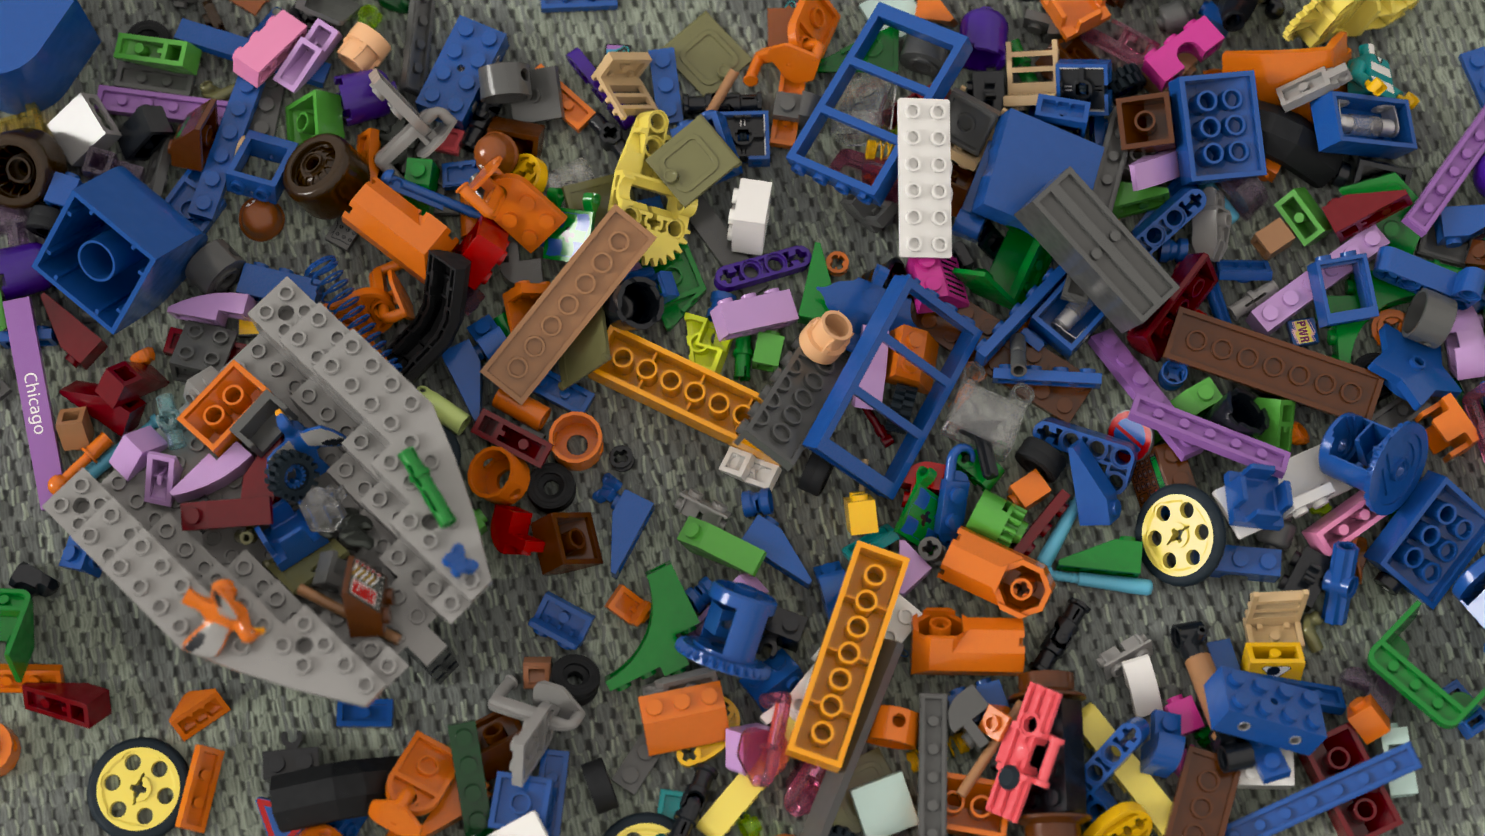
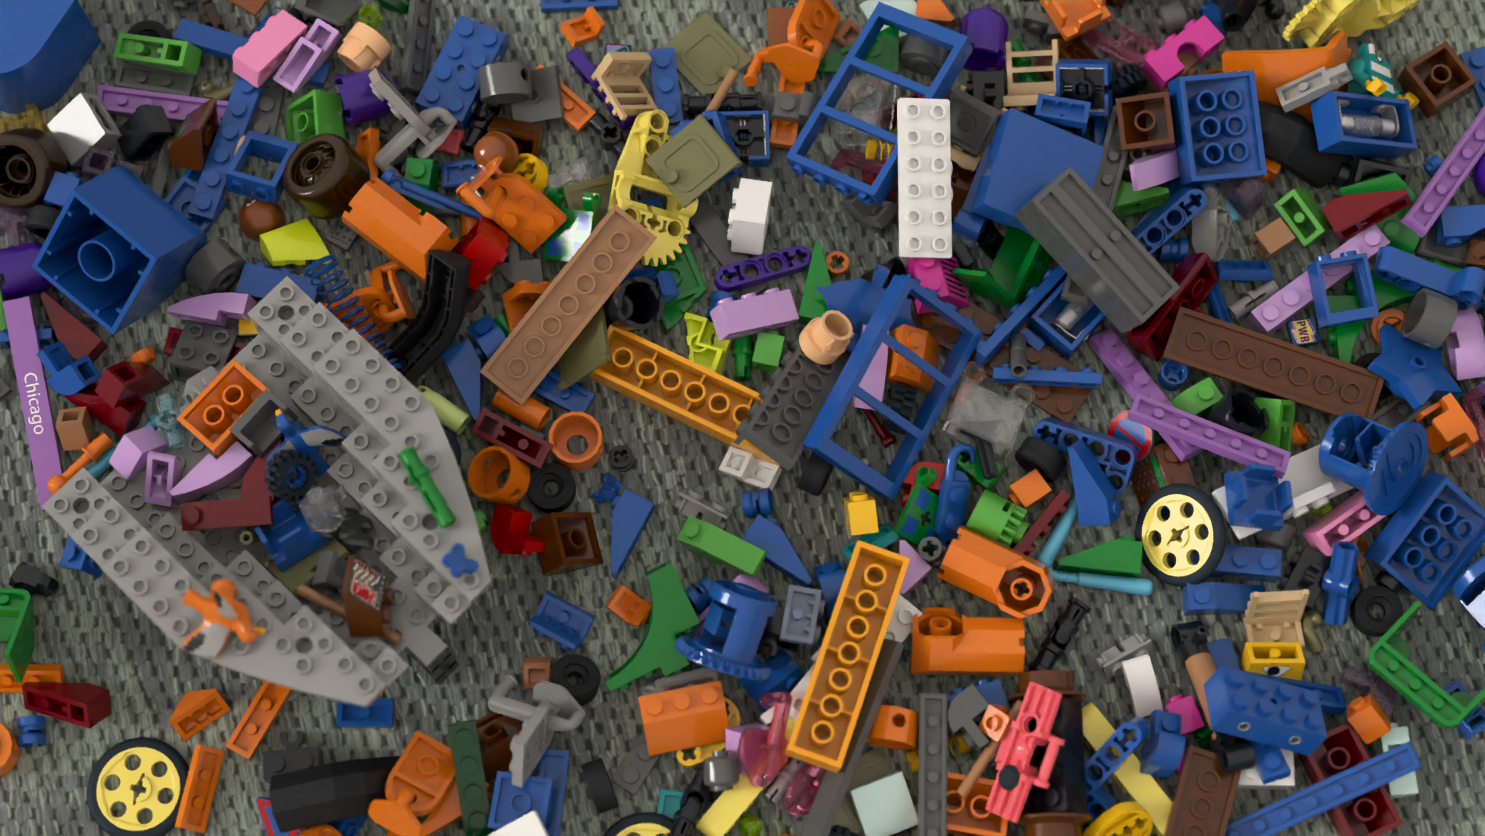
none -> blue wheel [17,715,46,748]
none -> blue brick [37,340,102,395]
none -> orange plate [225,681,293,761]
none -> neon yellow slope [260,218,331,266]
none -> orange bracket [560,6,605,48]
none -> dark grey head [703,750,740,791]
none -> light grey pin [763,758,808,806]
none -> sand blue bracket [779,584,825,655]
none -> nougat slope [831,19,862,48]
none -> blue slope [1182,582,1264,616]
none -> black tyre [1350,586,1403,637]
none -> reddish brown brick [1397,41,1477,119]
none -> blue plate [1423,154,1443,178]

